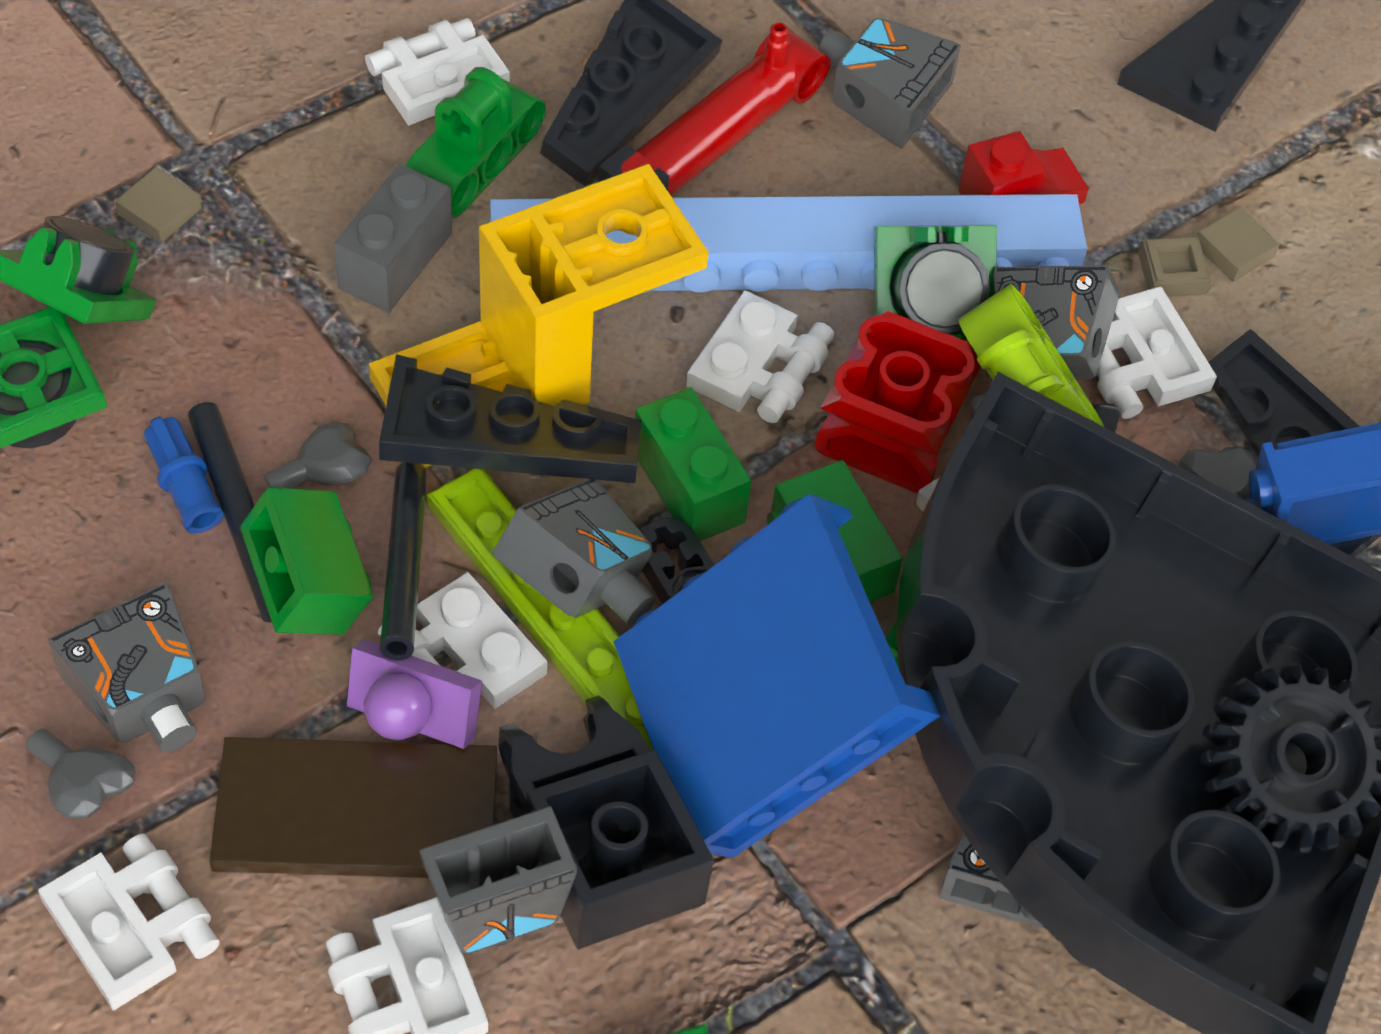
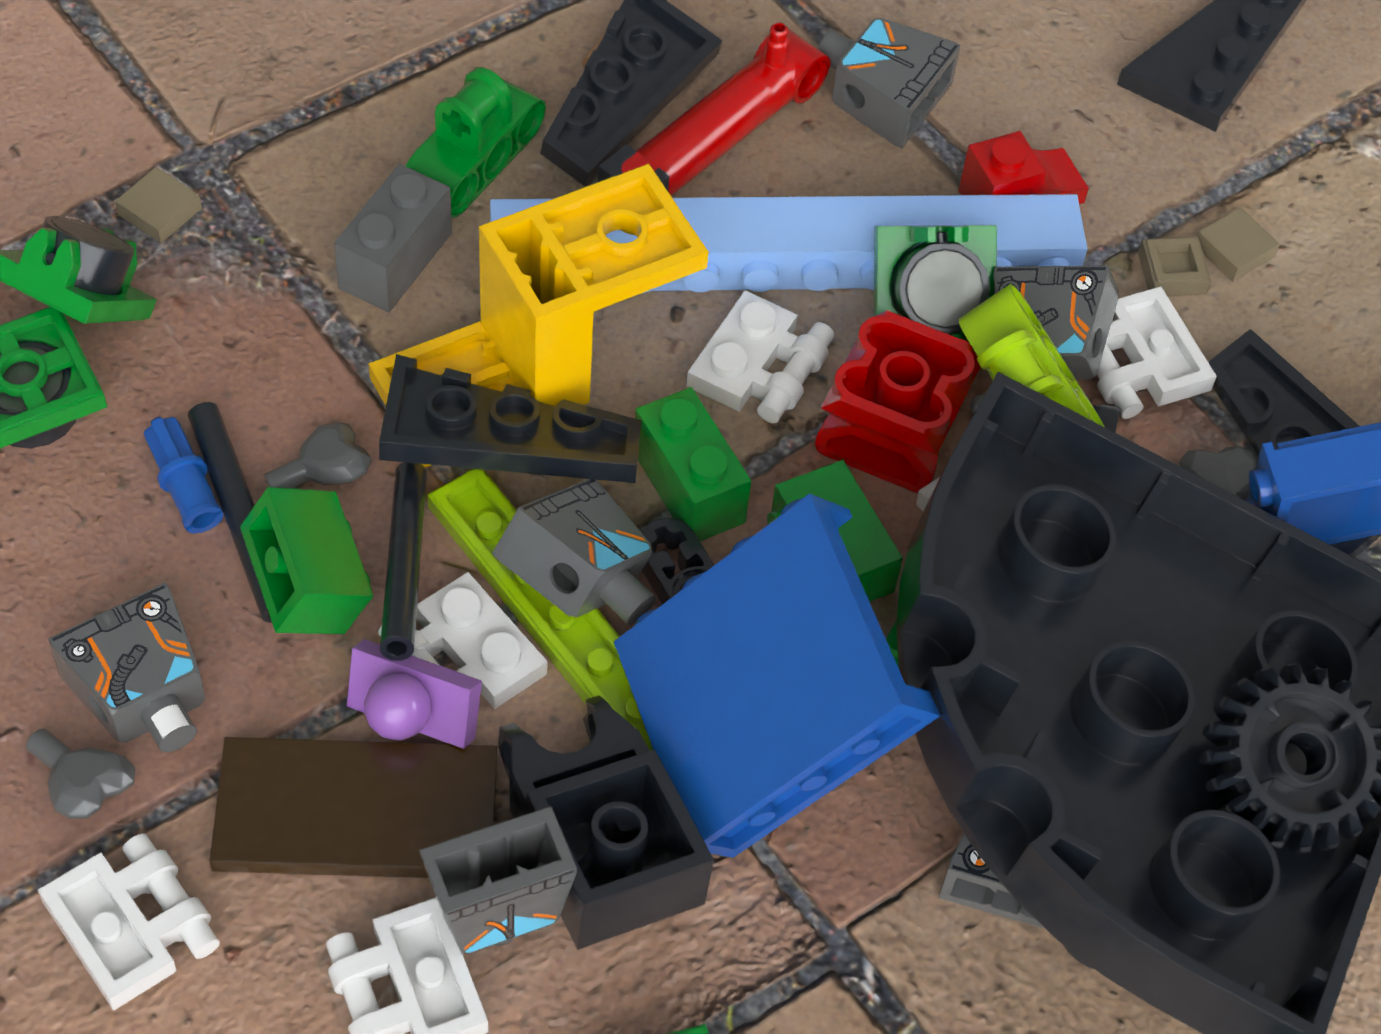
white plate [365,18,510,126] -> none

